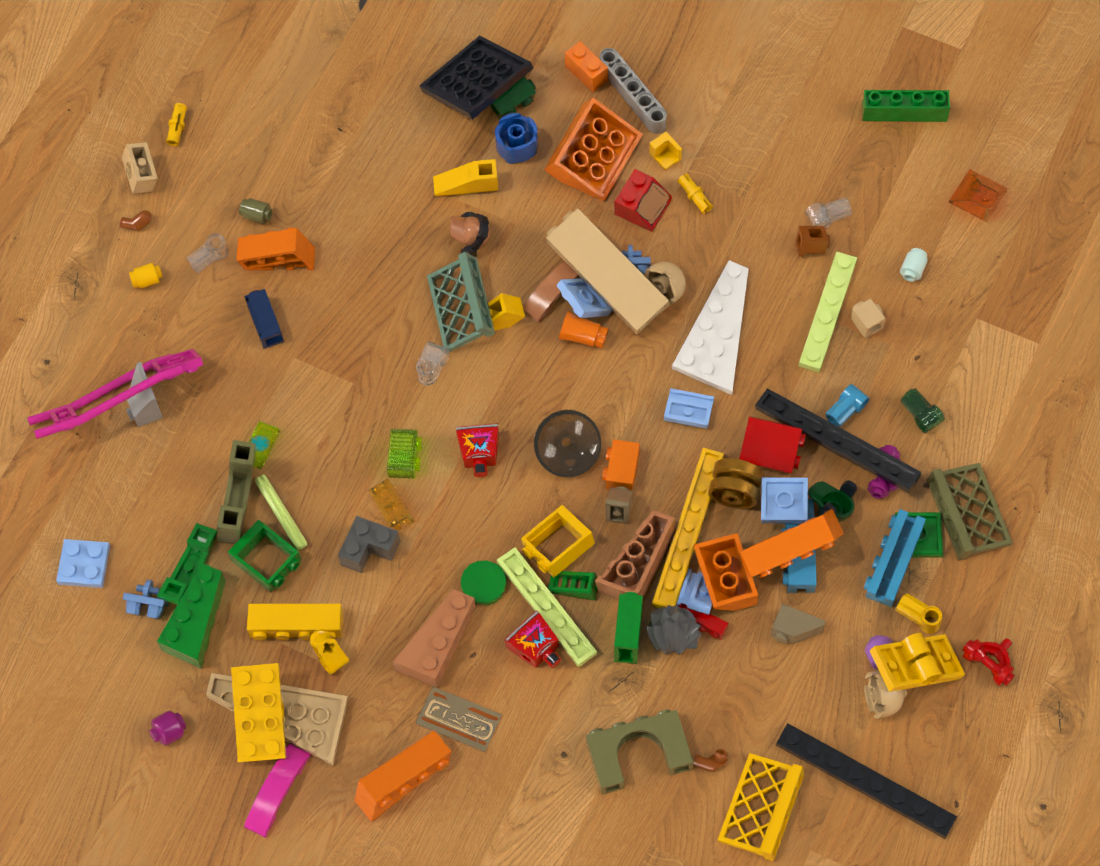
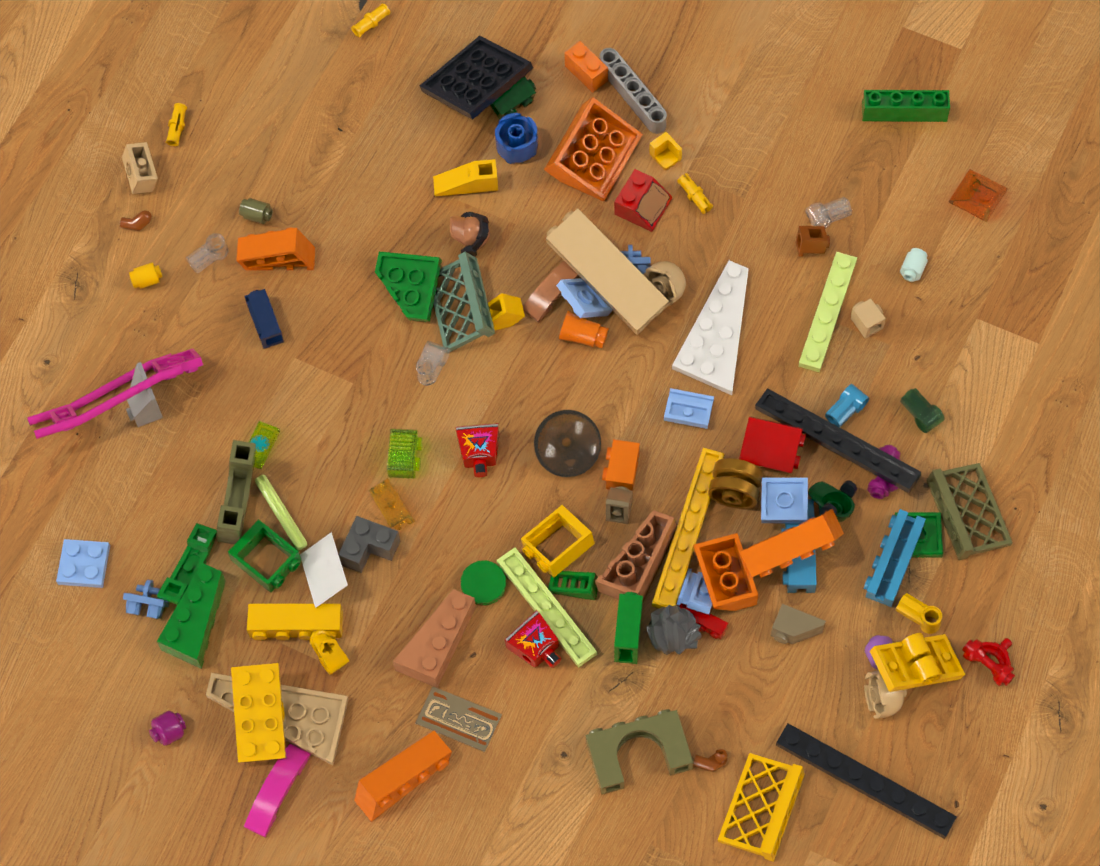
none -> white sticker [300,532,348,608]
none -> yellow pin [351,3,390,38]
none -> green plate [375,251,442,322]

